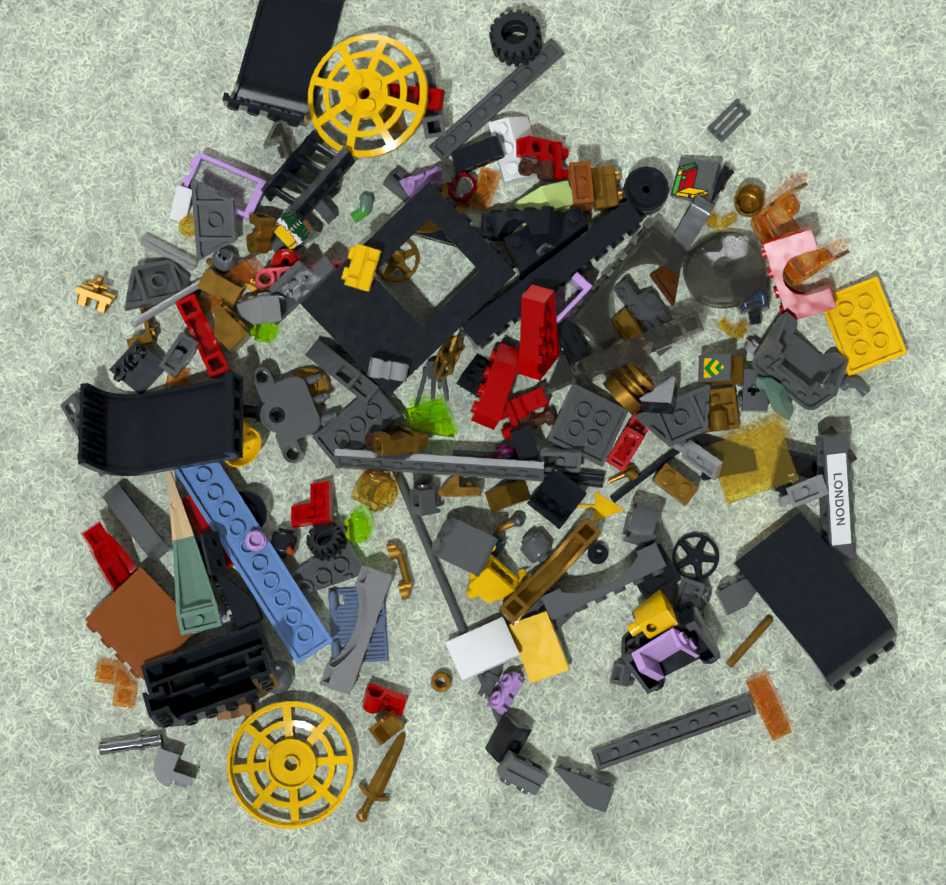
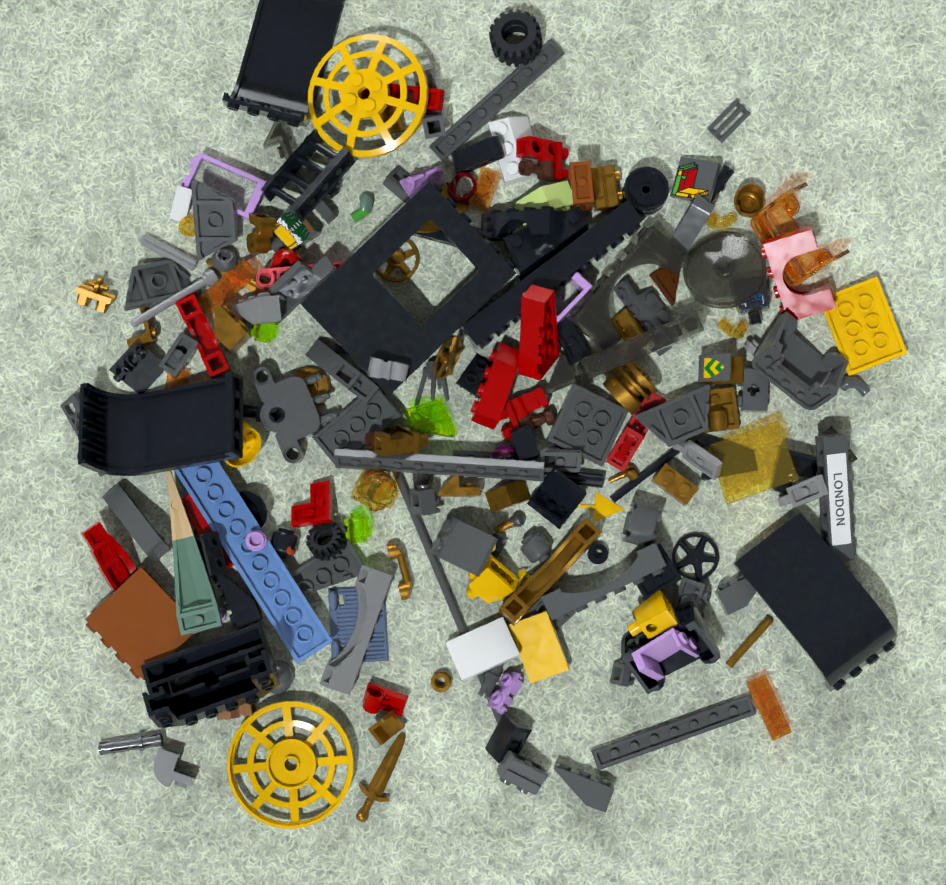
clear orange tile [94,661,137,709] -> none
pearl gold tile [196,269,243,307] -> none
yellow brick [341,243,381,292] -> none
slope [639,376,678,414] -> none
sand green piece [756,376,794,420] -> none

